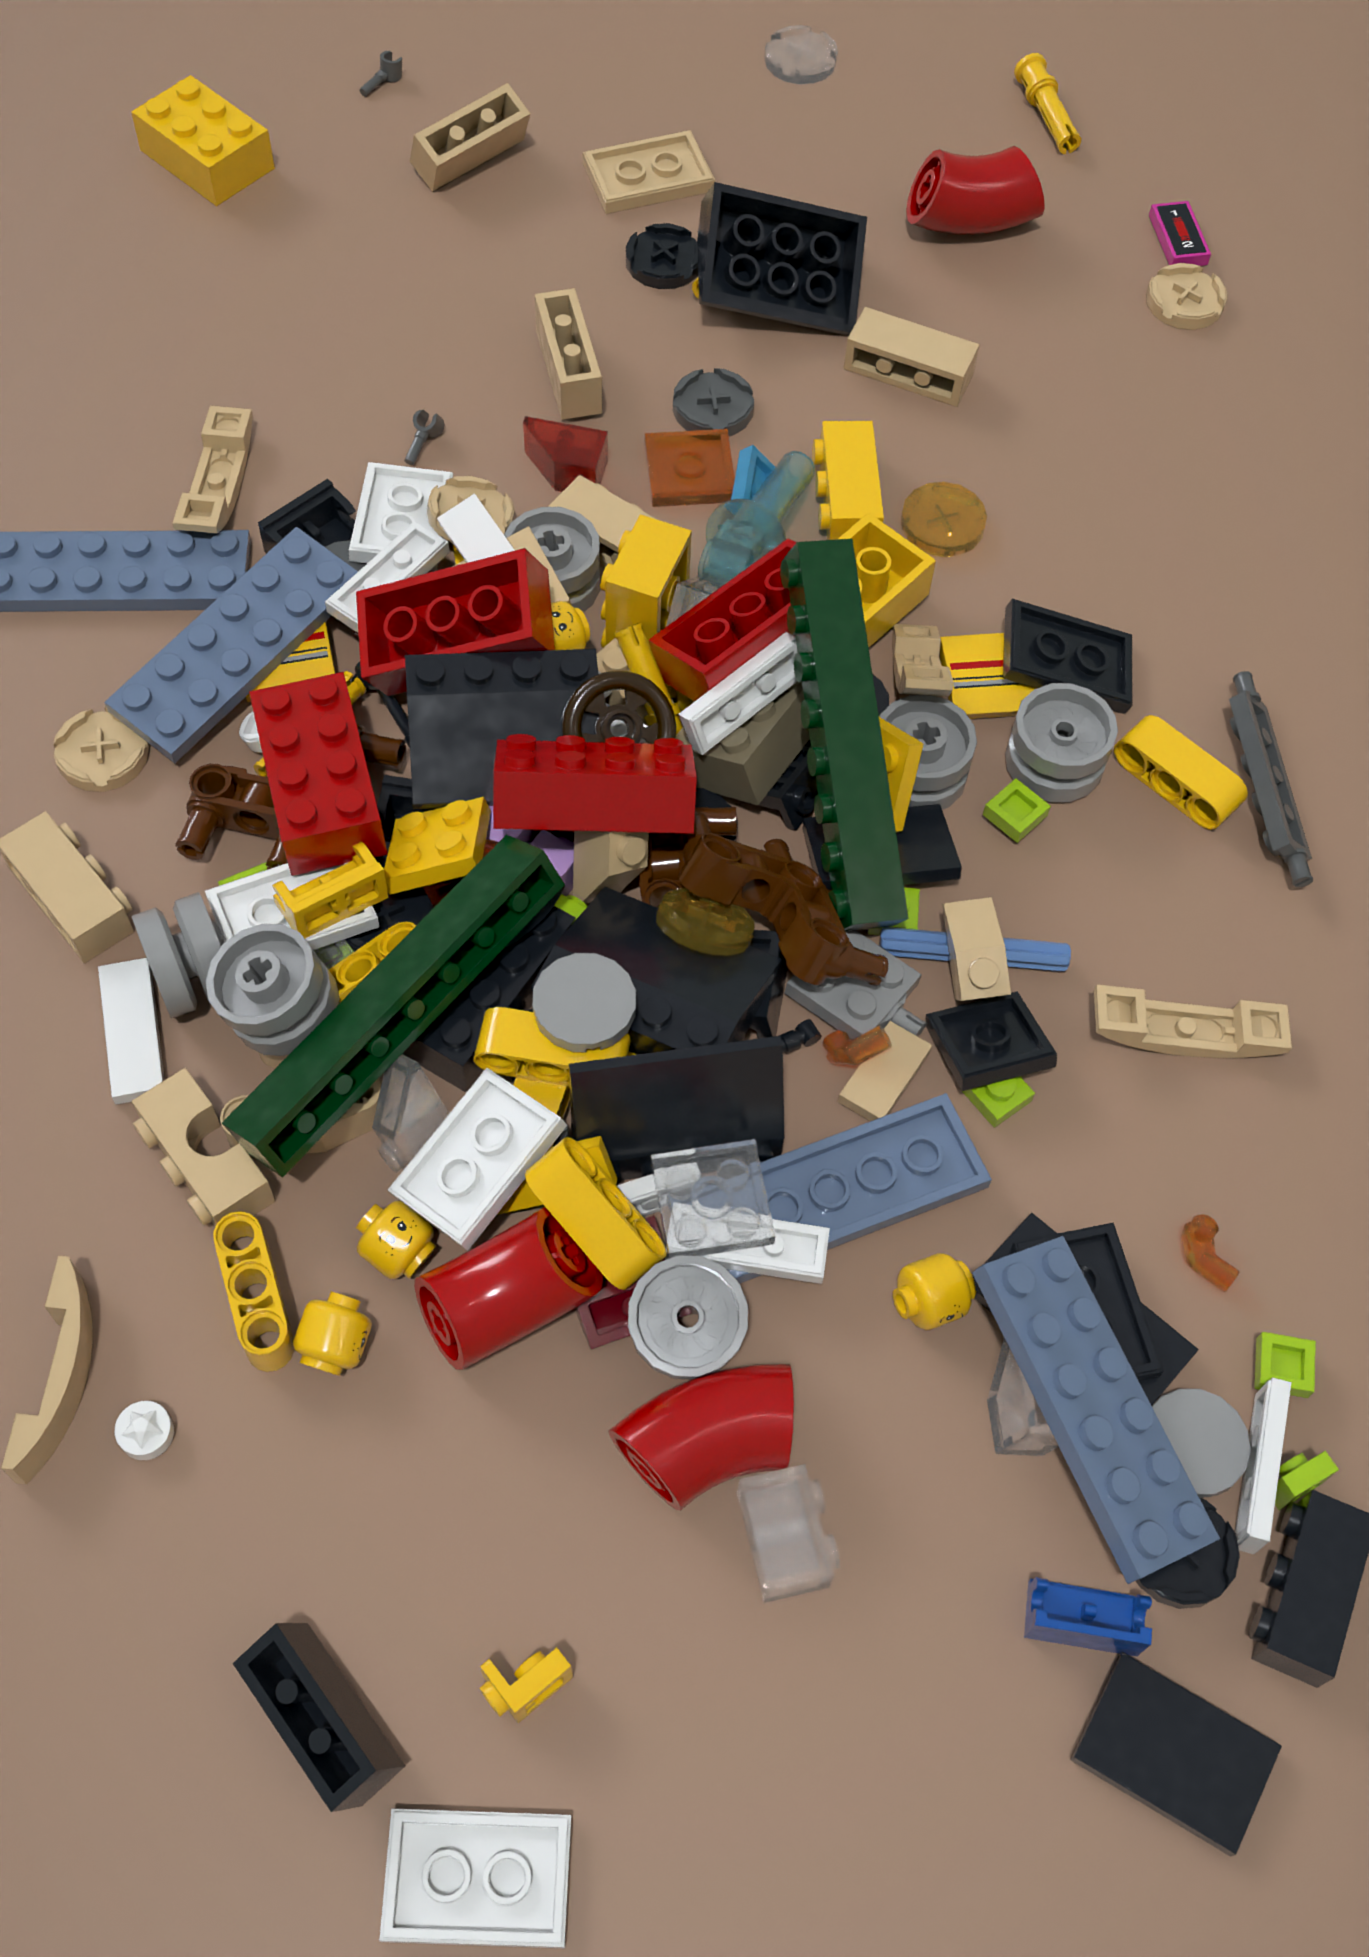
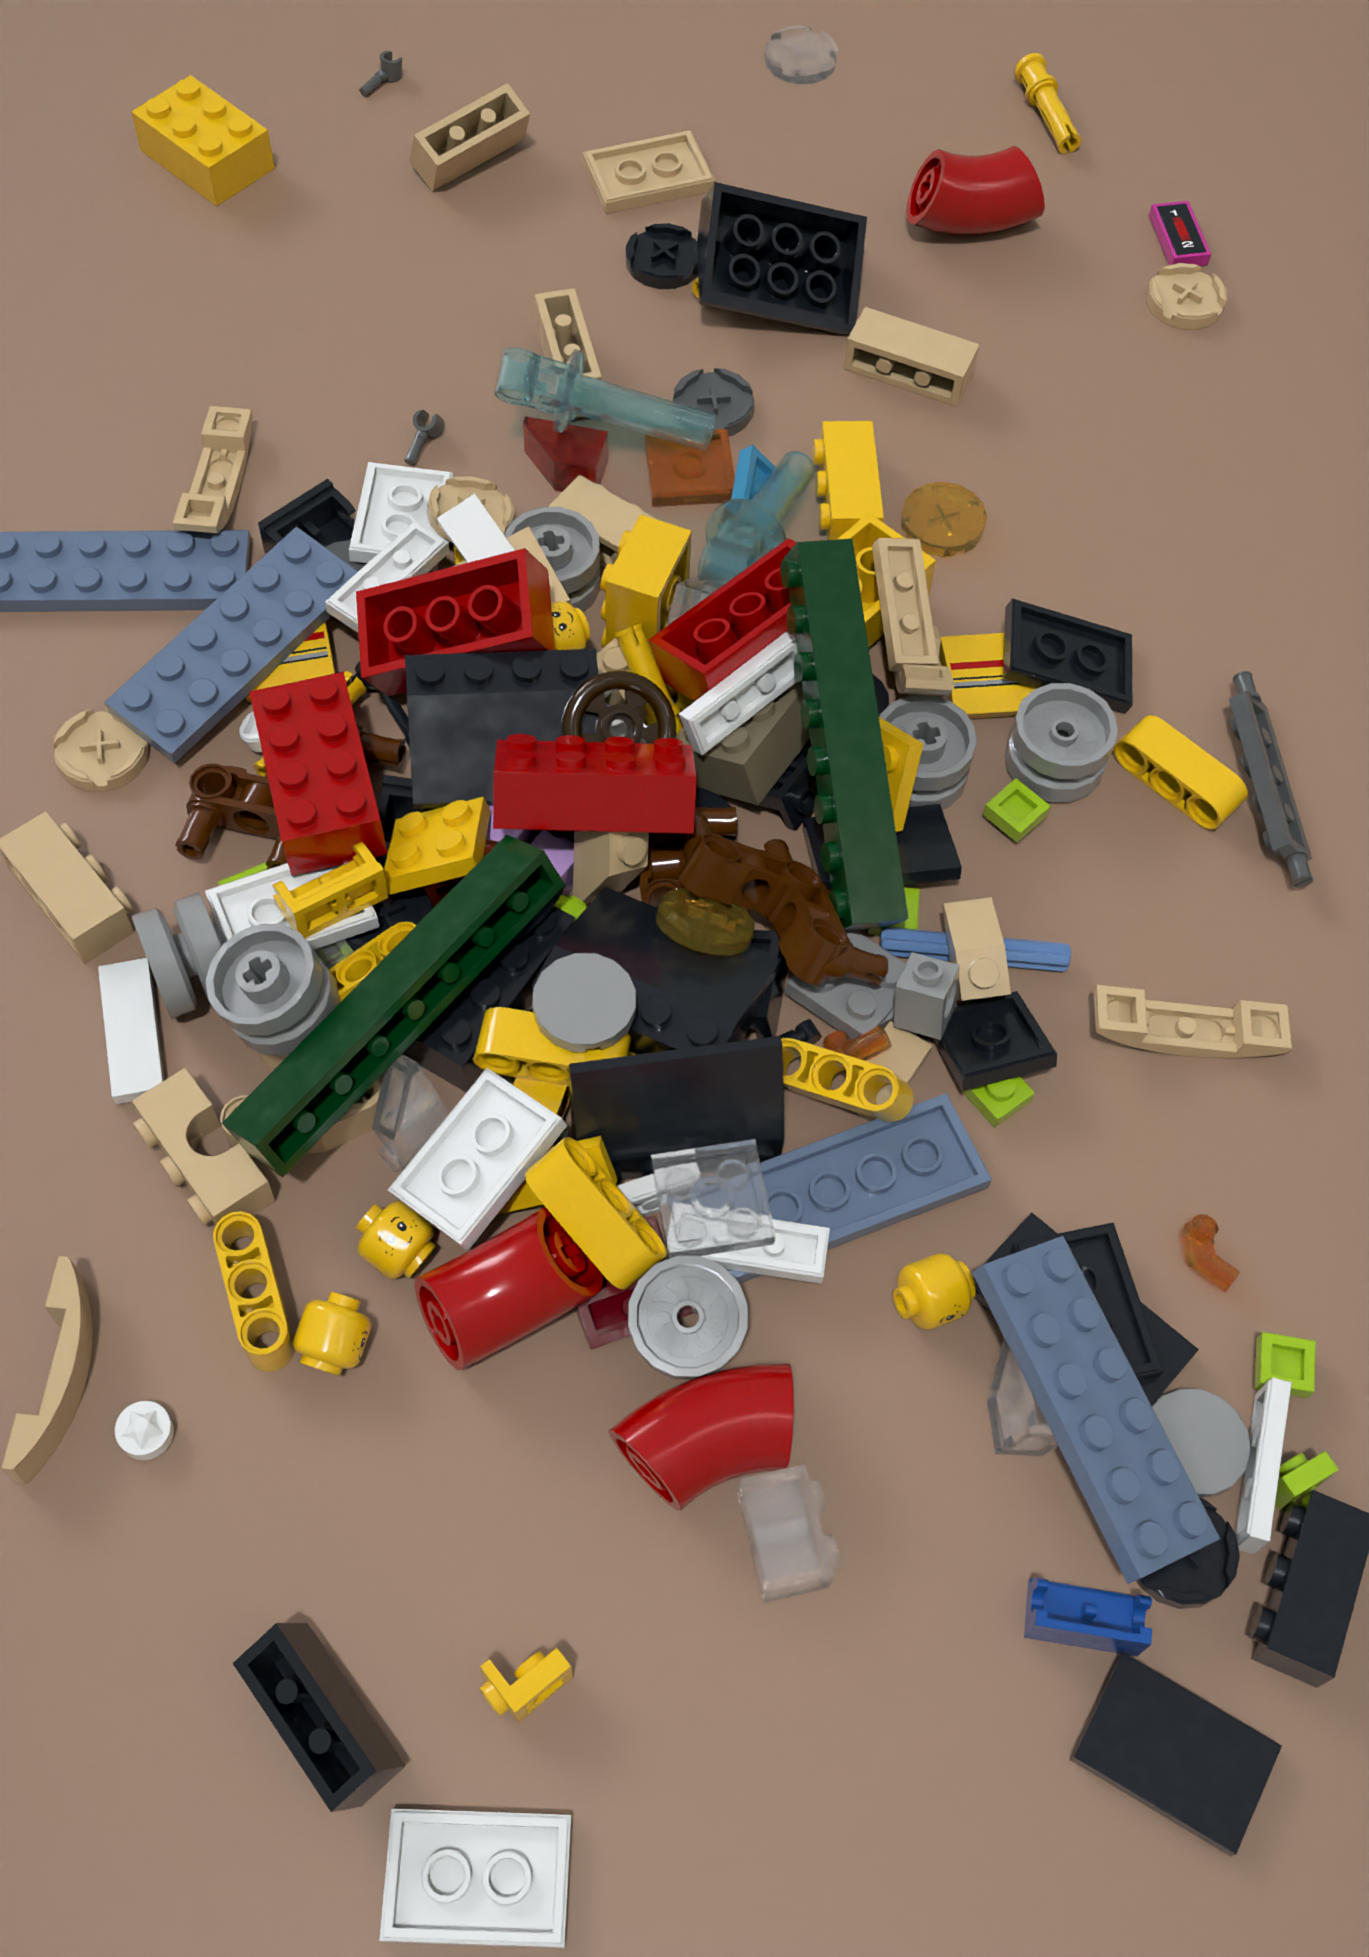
none -> clear light blue piece [494,347,715,451]
none -> yellow beam [781,1038,914,1122]
none -> tan plate [872,538,939,671]
none -> light grey brick [893,952,960,1040]

